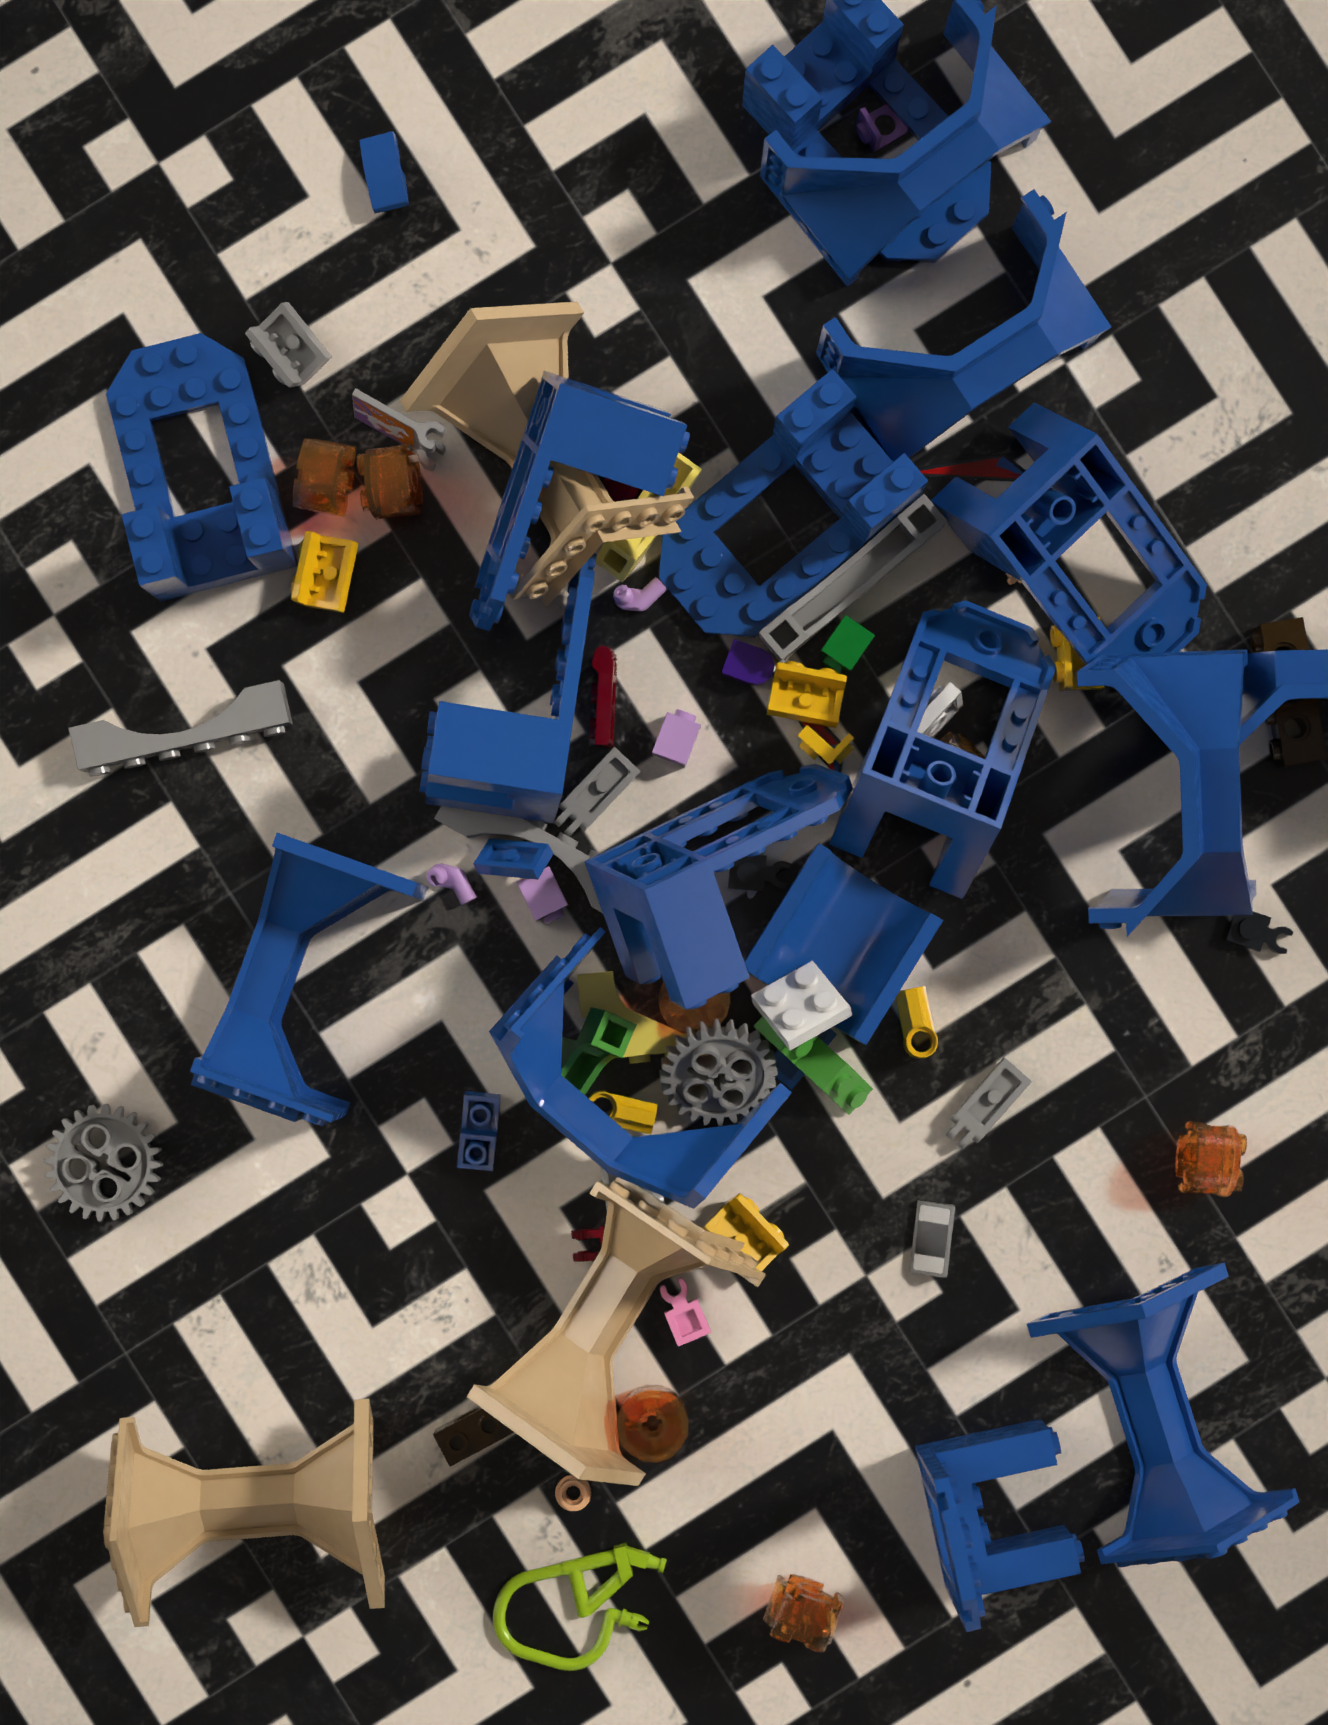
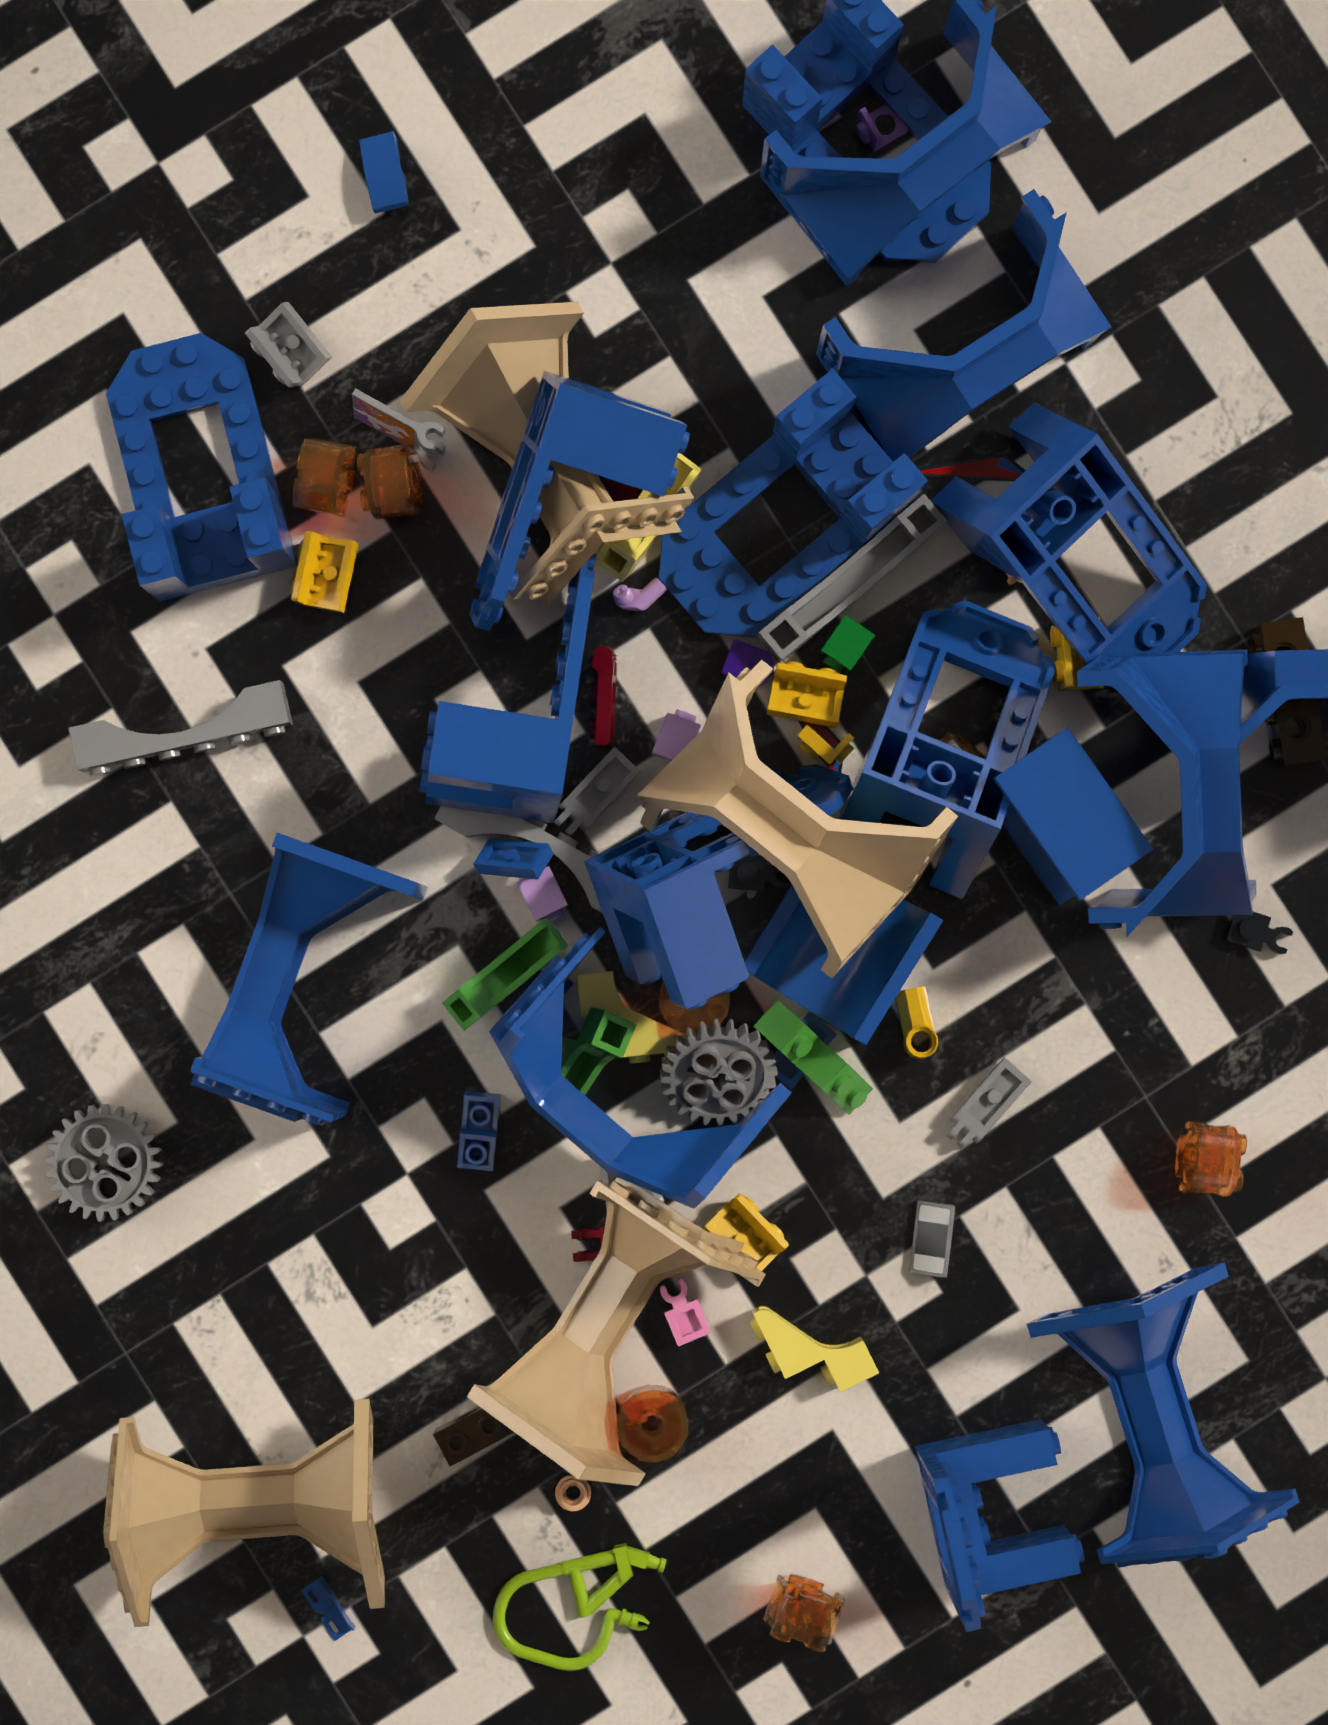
lavender arm [427,863,477,905] -> none
yellow piece [588,1091,658,1135] -> none
white plate [751,961,852,1050] -> none
white plate [917,682,963,738] -> none
none -> blue piece [301,1576,356,1641]
none -> bright green arch [442,917,569,1031]
none -> tan panel [636,660,958,979]
none -> light yellow arch [749,1306,879,1392]
none -> blue piece [993,727,1153,906]

